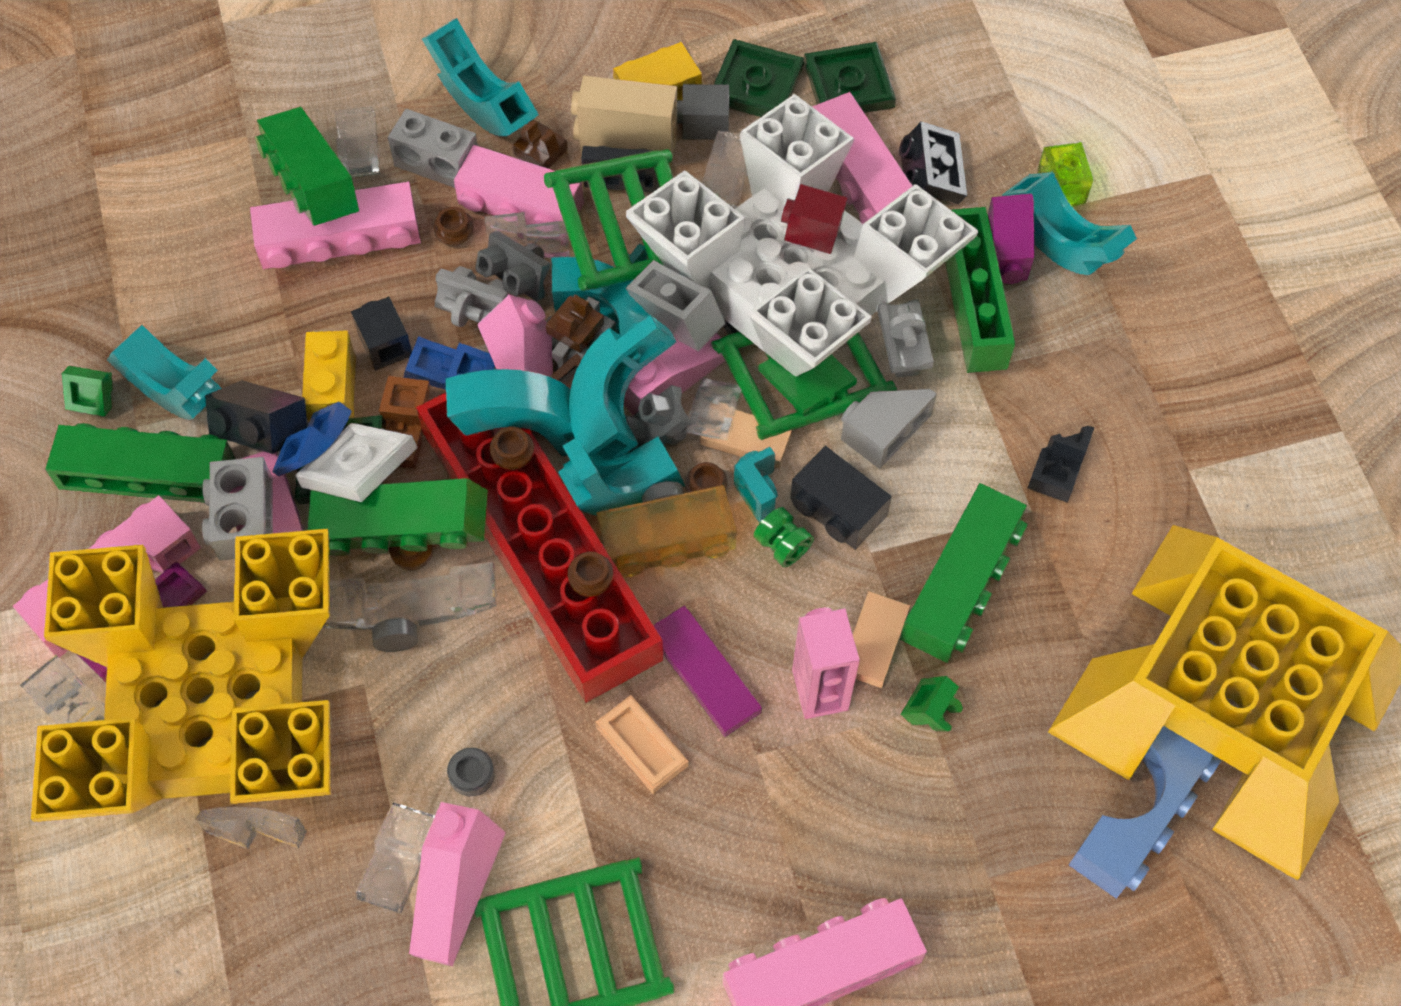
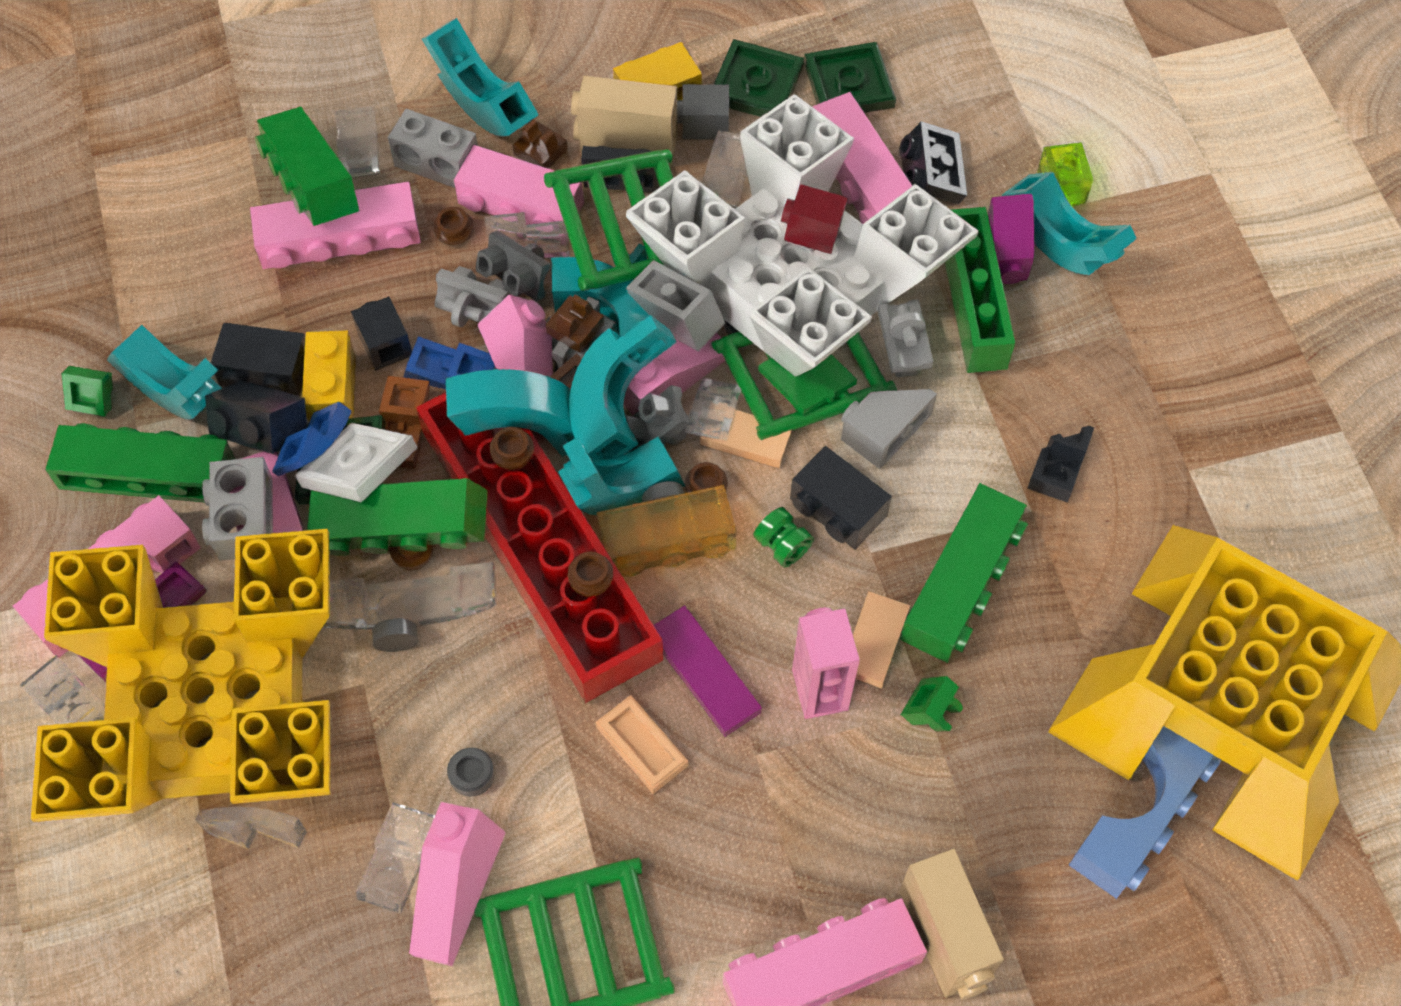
teal bracket [733,447,778,523] -> none
none -> black brick [210,322,305,396]
none -> tan brick [899,849,1004,1000]

